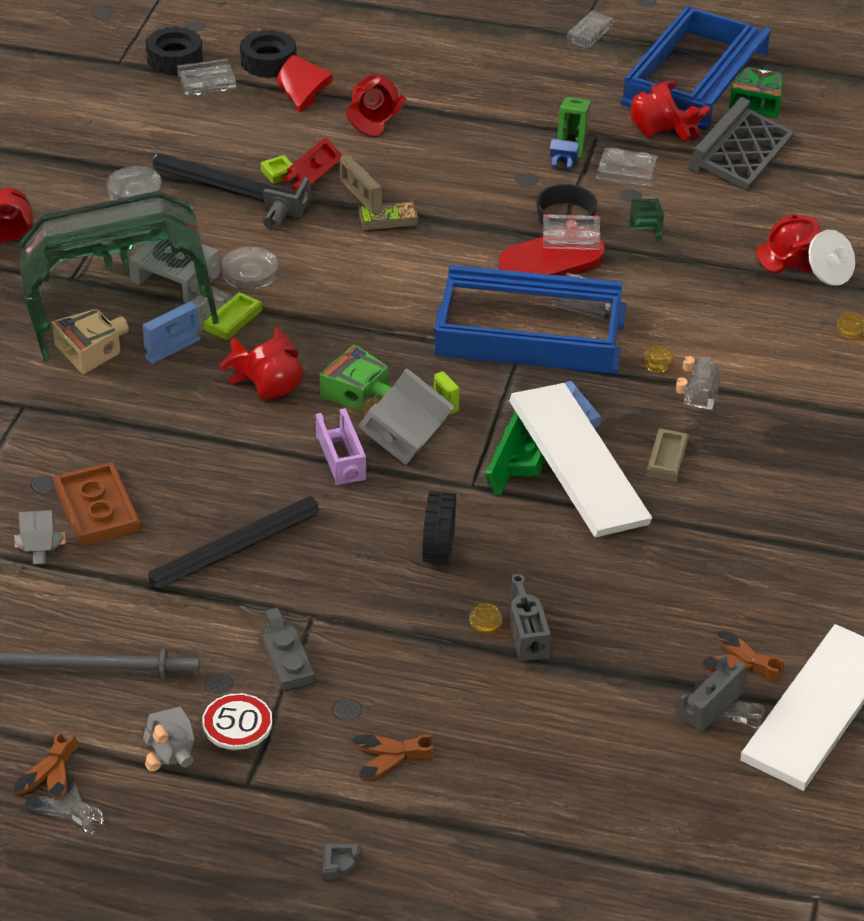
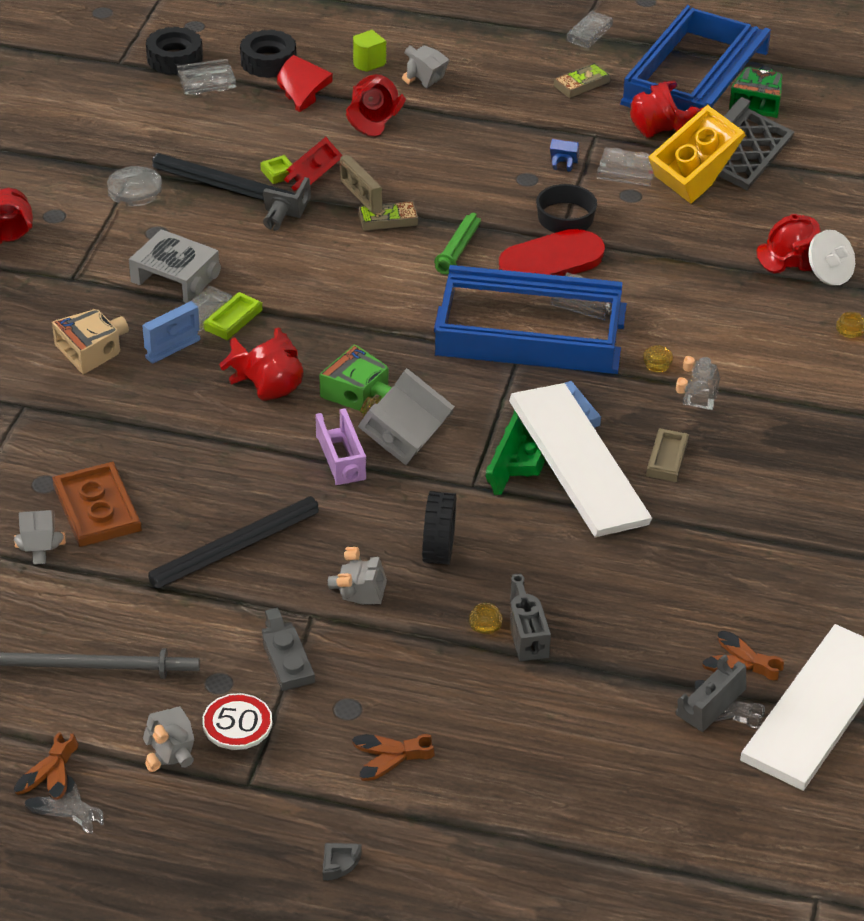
clear green windscreen [20,191,219,362] -> none
clear tile [222,246,278,289] -> none
lime tile [434,371,460,414] -> none
clear plate [543,214,601,250] -> none
bright green torso [557,97,591,158] -> none
clear green panel [629,198,664,241] -> none
none -> light grey piece [328,547,387,605]
none -> lime piece [353,30,386,72]
none -> light grey piece [402,45,449,88]
none -> bright green axle [434,213,481,274]
none -> tile [554,63,610,98]
none -> yellow slope [648,105,745,204]

